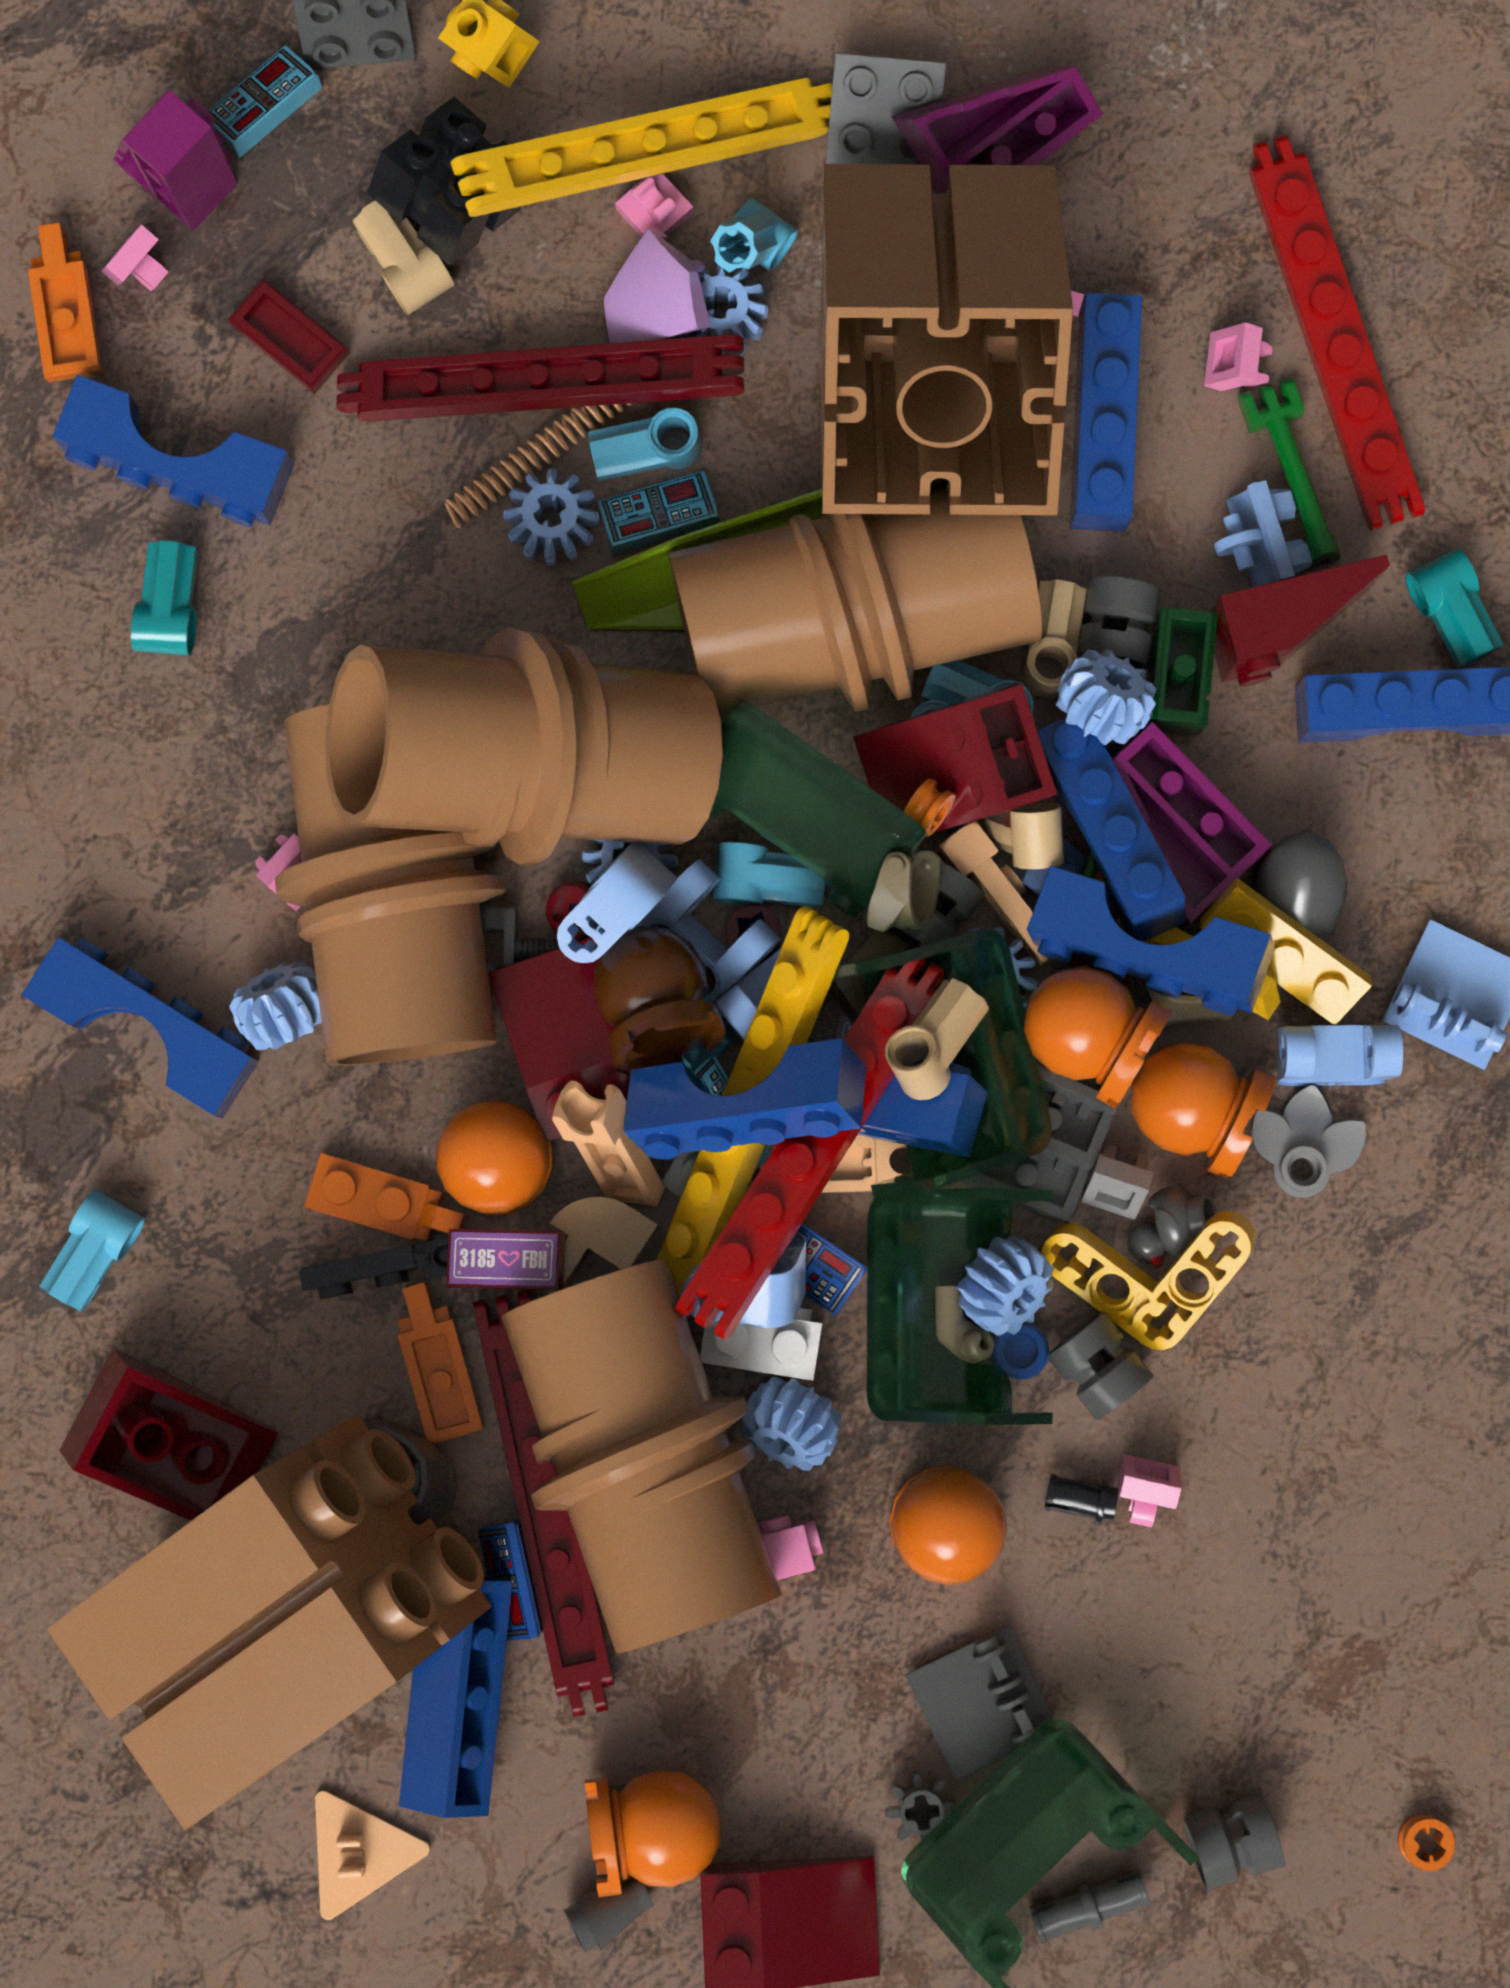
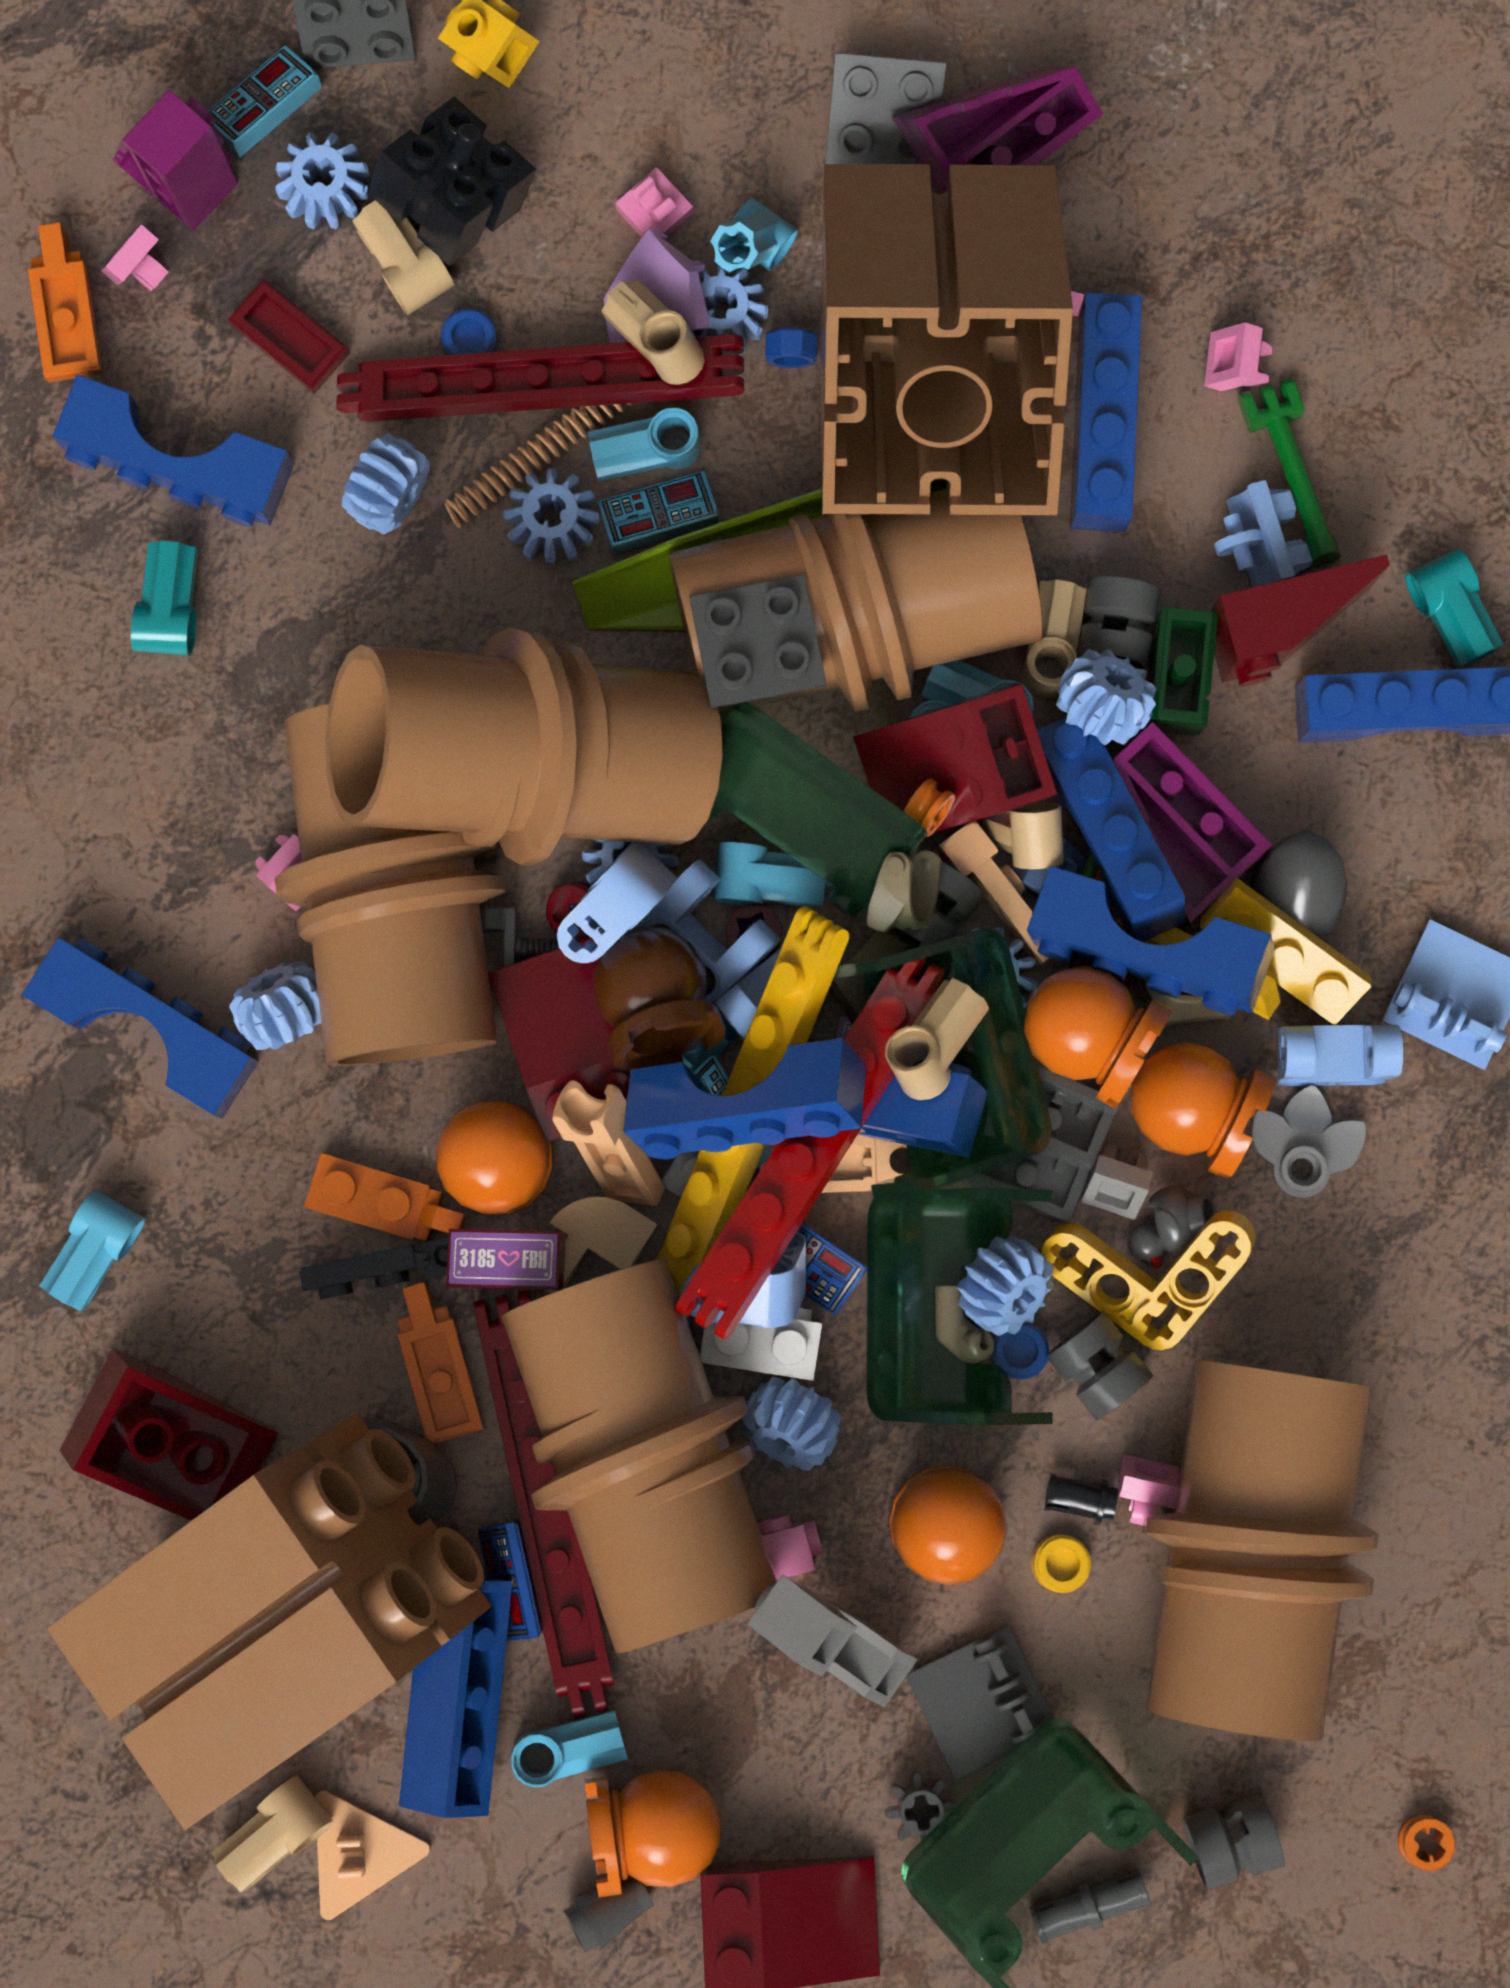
yellow hinge [450,78,833,217] -> none
red hinge [1249,135,1425,531] -> none
none -> tan piece [211,1775,333,1892]
none -> light blue gear [275,132,370,230]
none -> light blue gear [342,433,430,535]
none -> blue tile [441,308,498,355]
none -> medium azure piece [511,1709,628,1787]
none -> tan piece [601,279,705,385]
none -> dark grey hinge [689,575,827,708]
none -> light grey arch [747,1574,918,1707]
none -> blue tile [765,326,817,368]
none -> yellow tile [1031,1534,1091,1593]
none -> medium nougat piece [1142,1360,1379,1741]

